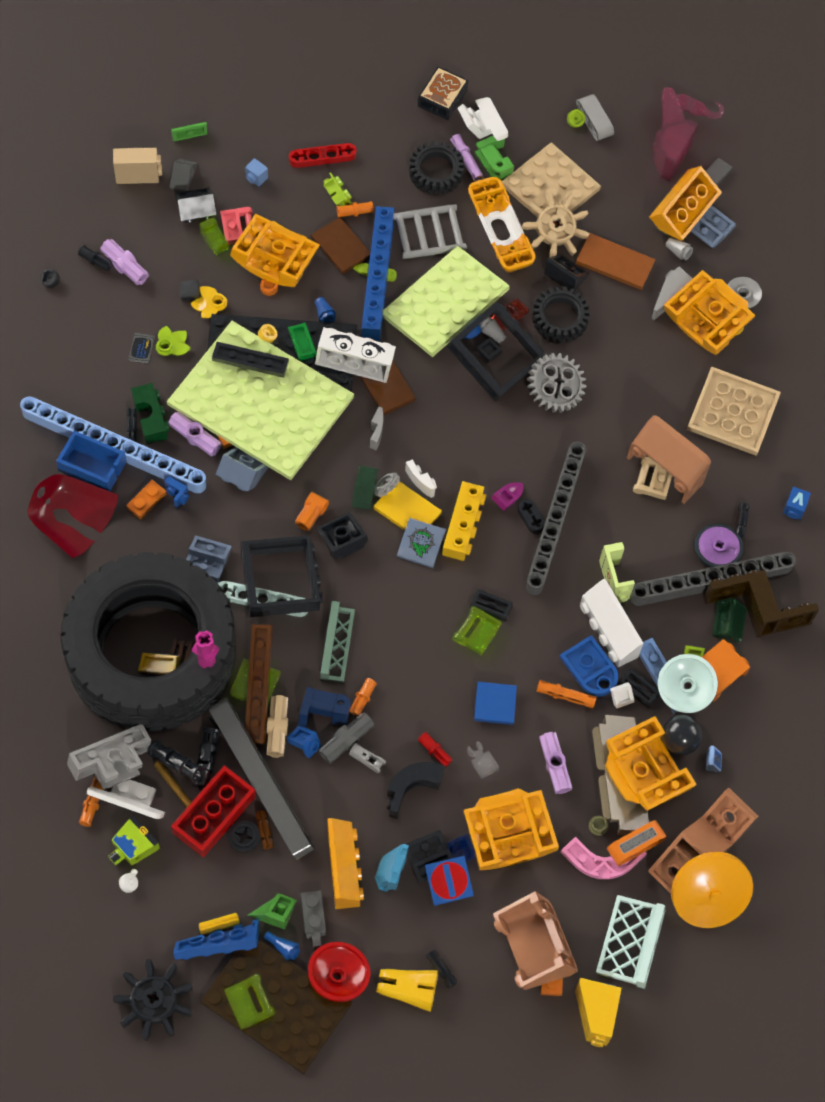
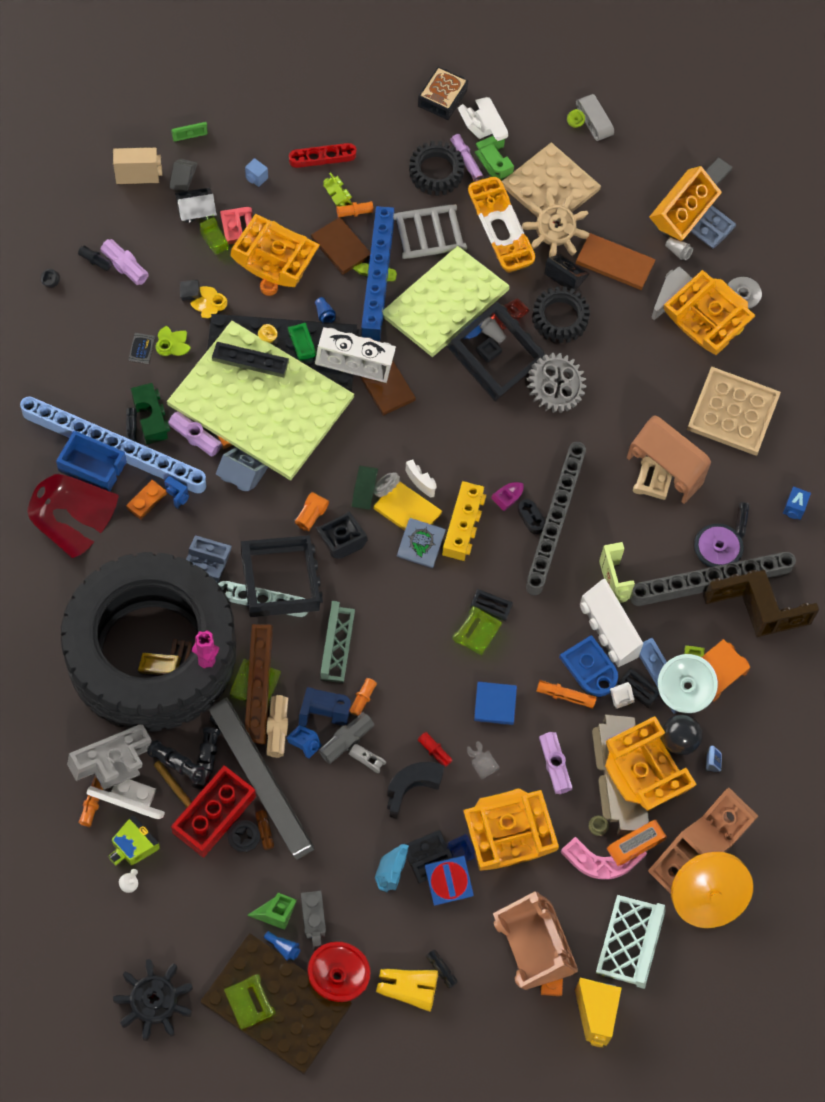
blue wing [173,919,261,960] -> none
yellow axle [199,913,239,935] -> none
light orange slope [327,818,364,909] -> none
light grey slope [370,407,383,451] -> none
clear pink slope [652,87,724,182] -> none
clear green panel [712,598,747,642] -> none

